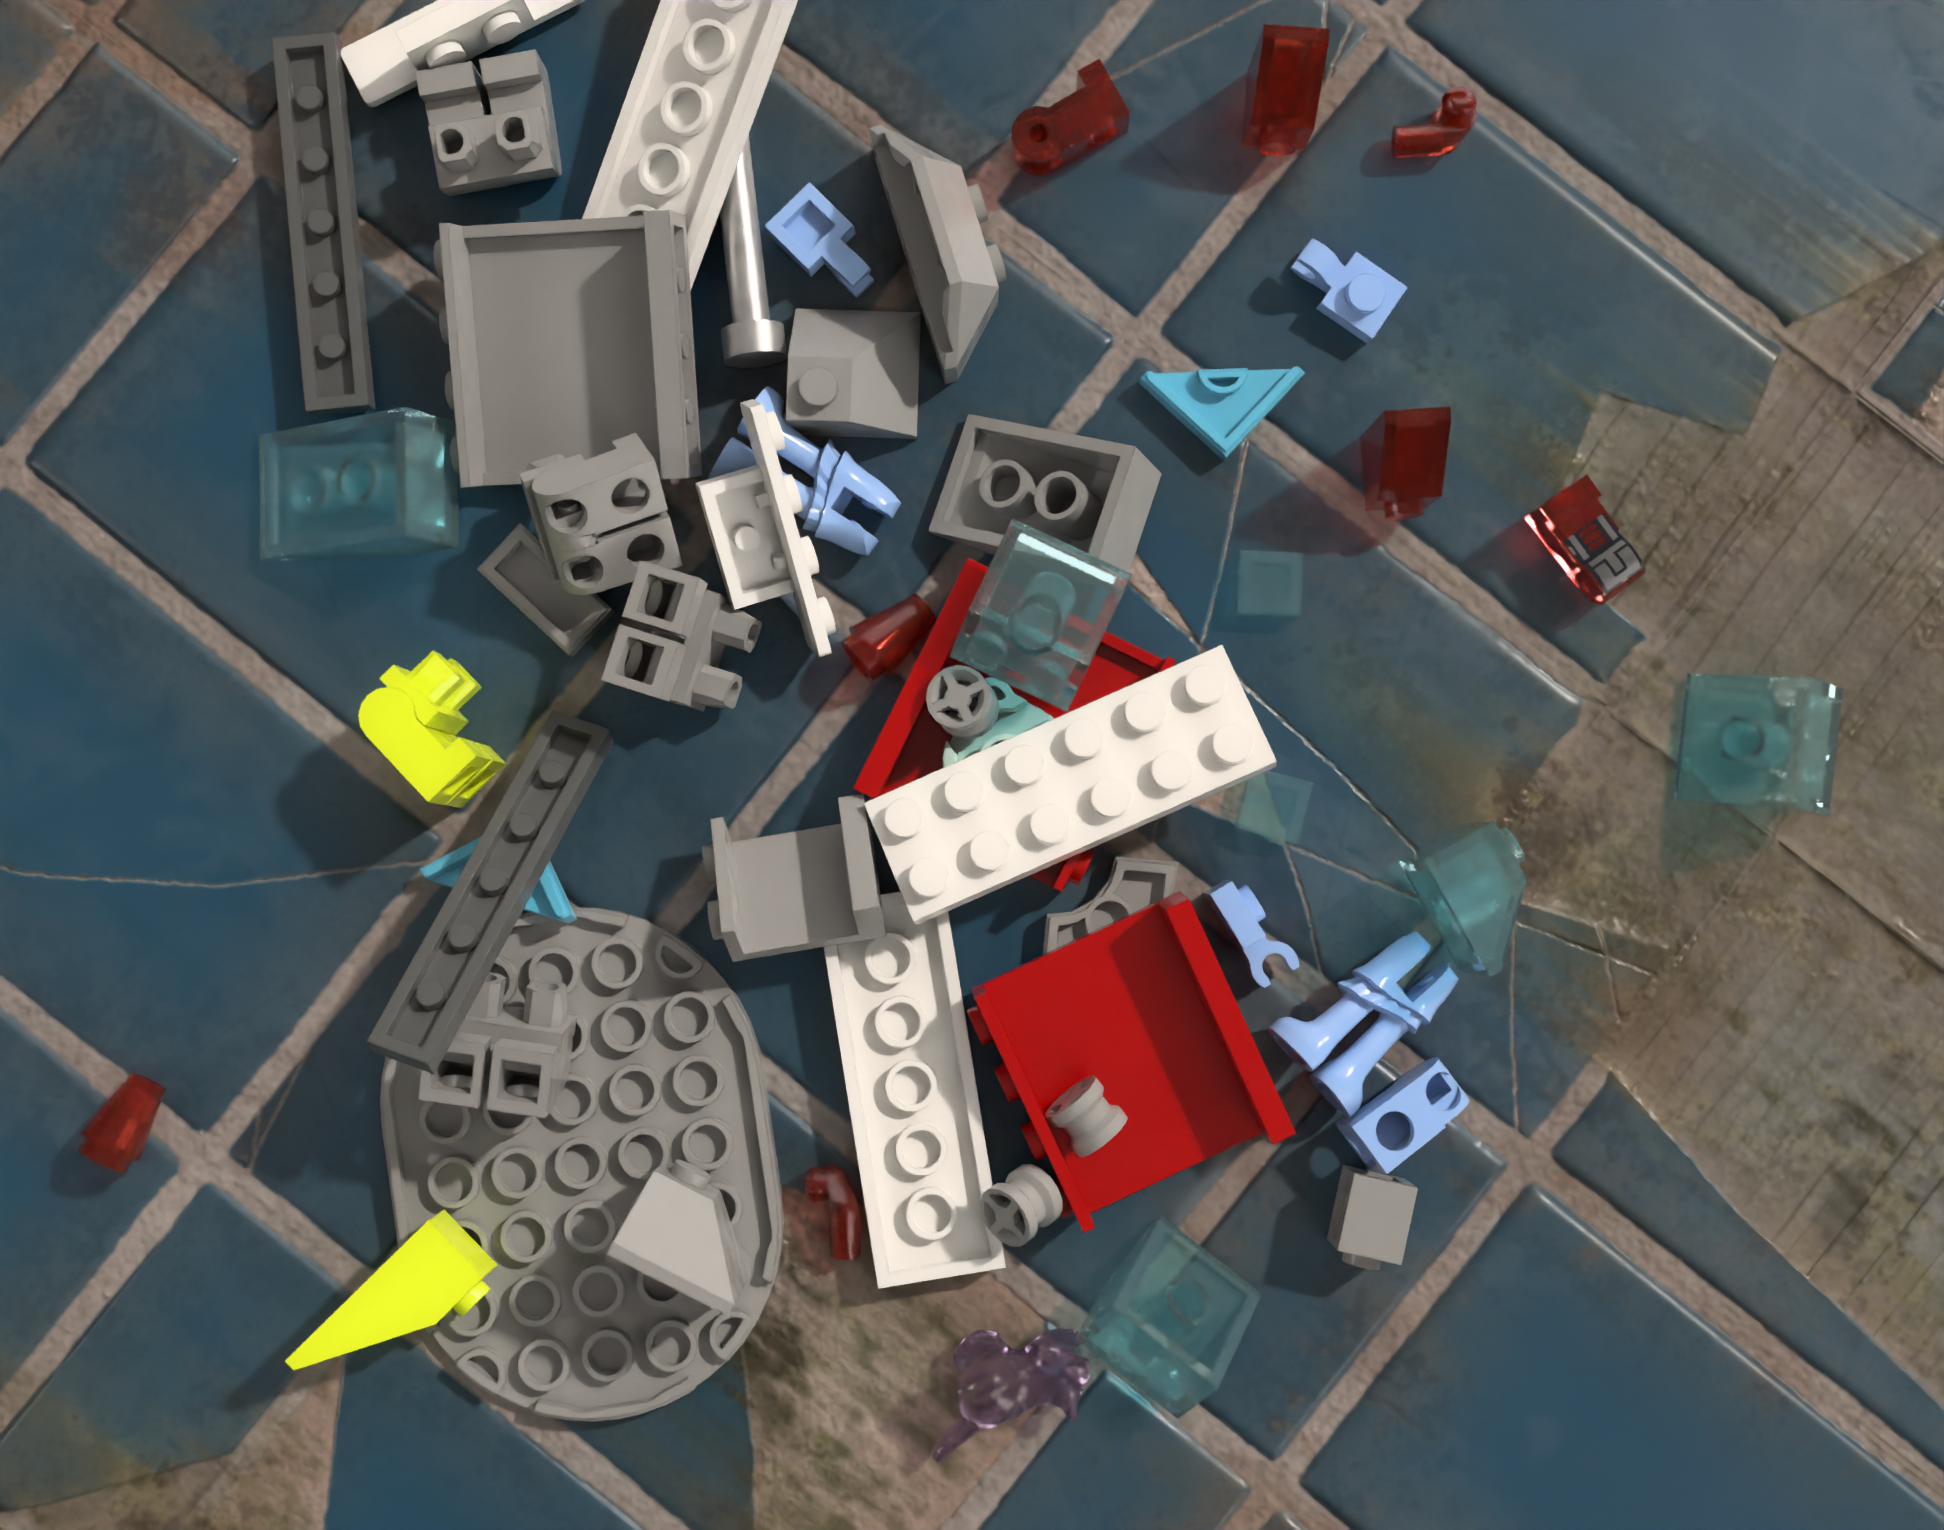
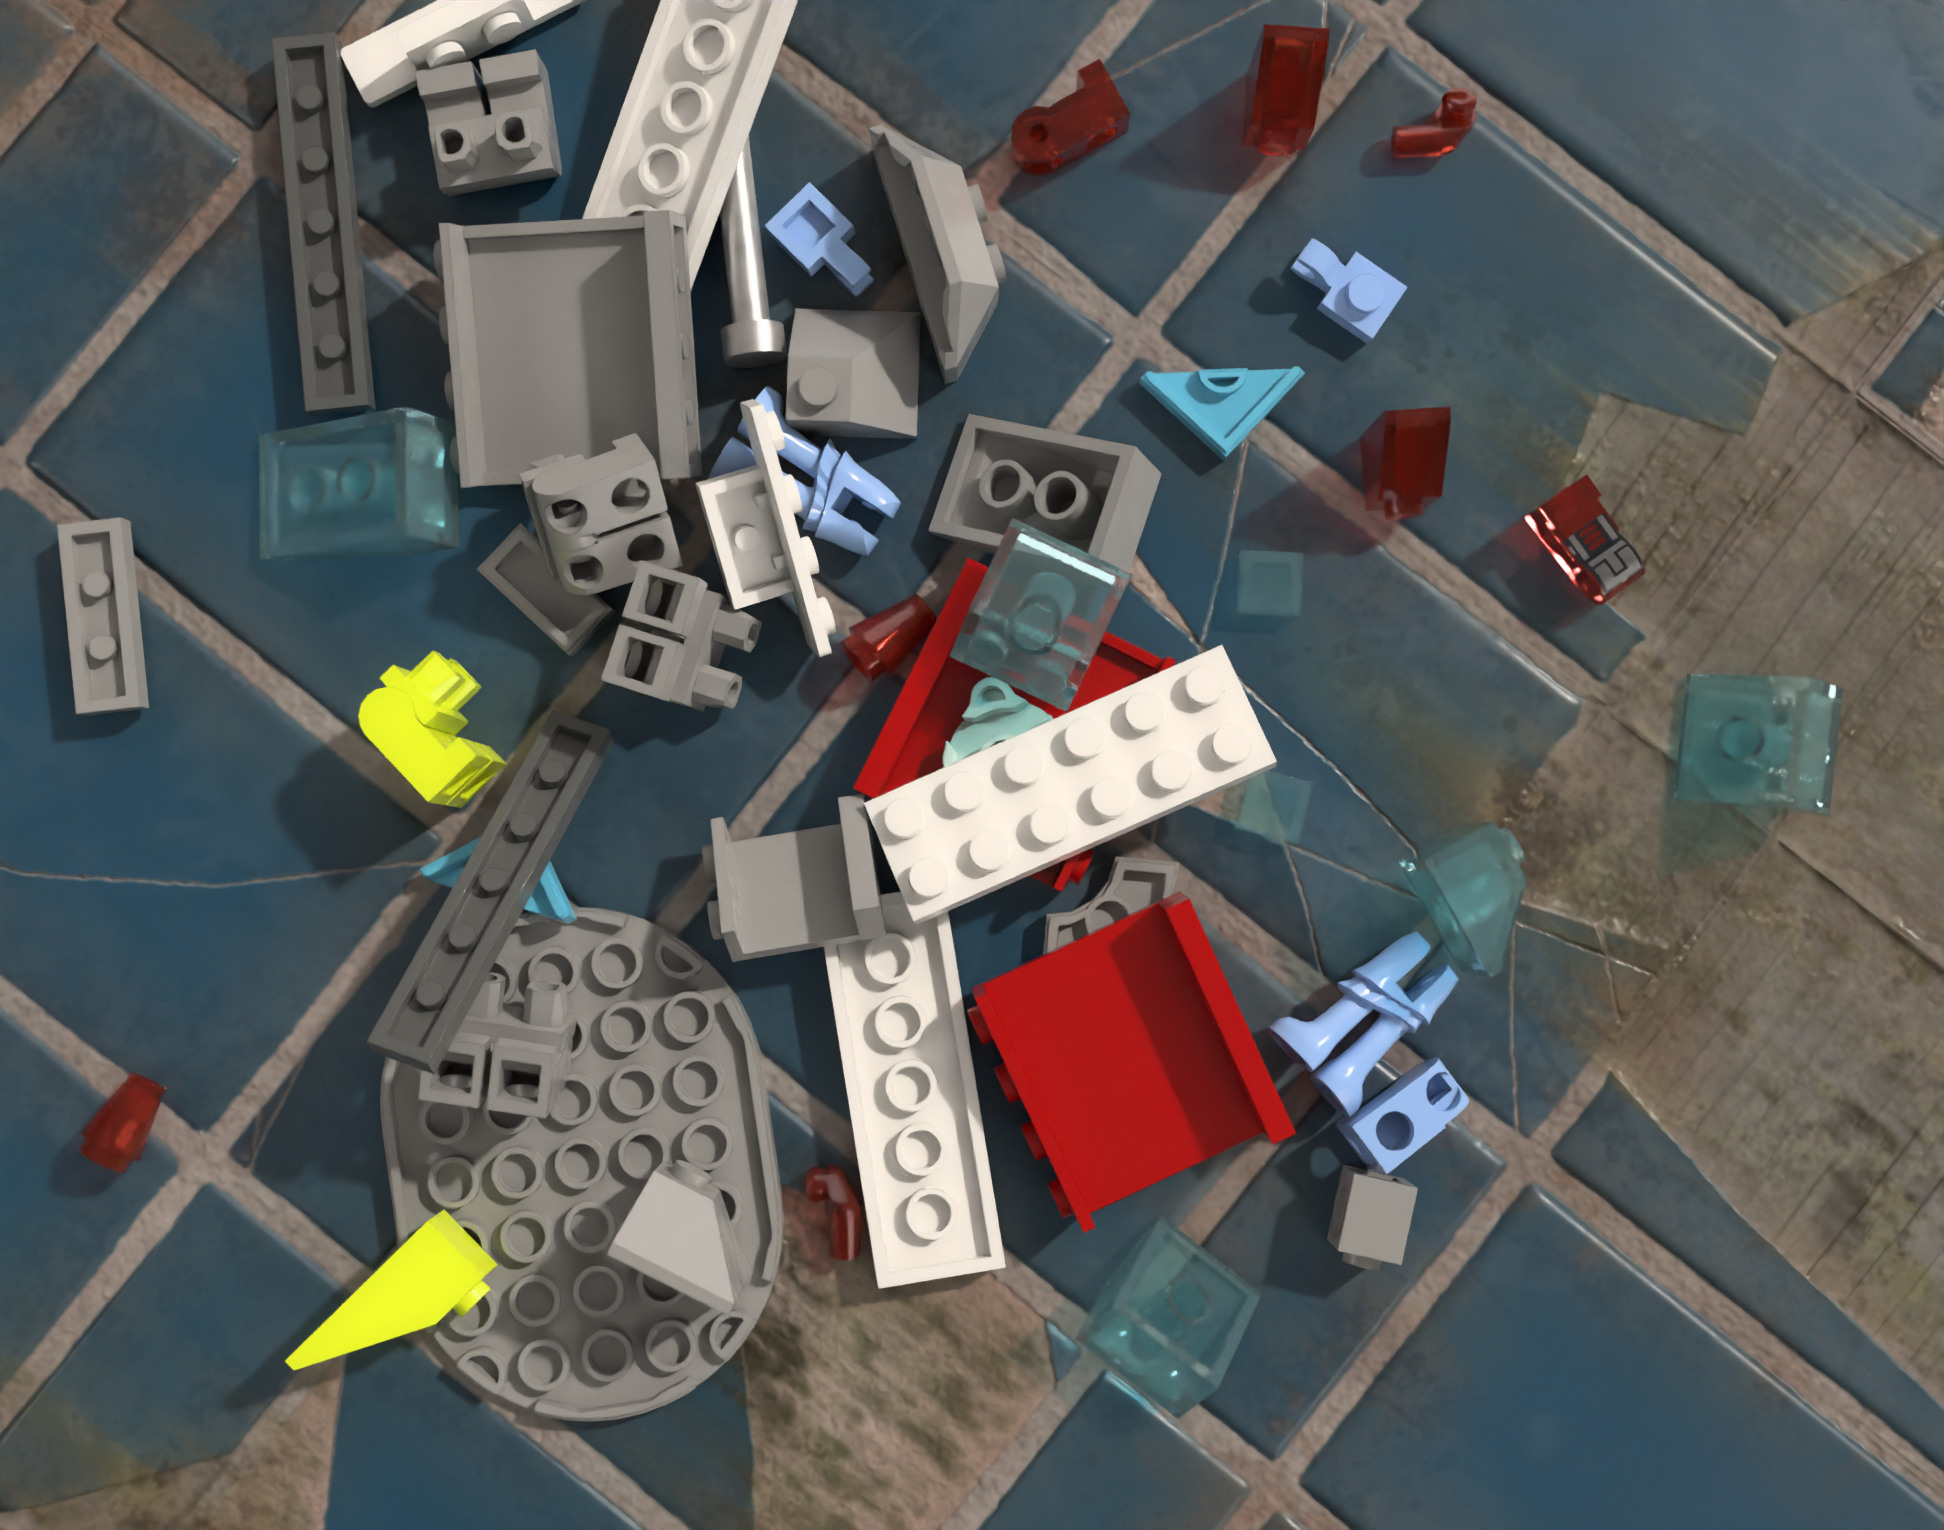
light grey wheel [926,665,1000,740] -> none
animal [932,1328,1091,1462] -> none
light grey wheel [980,1164,1063,1247] -> none
light grey wheel [1045,1075,1128,1158] -> none
light blue plate [1203,880,1299,988] -> none
none -> light grey plate [57,517,149,716]

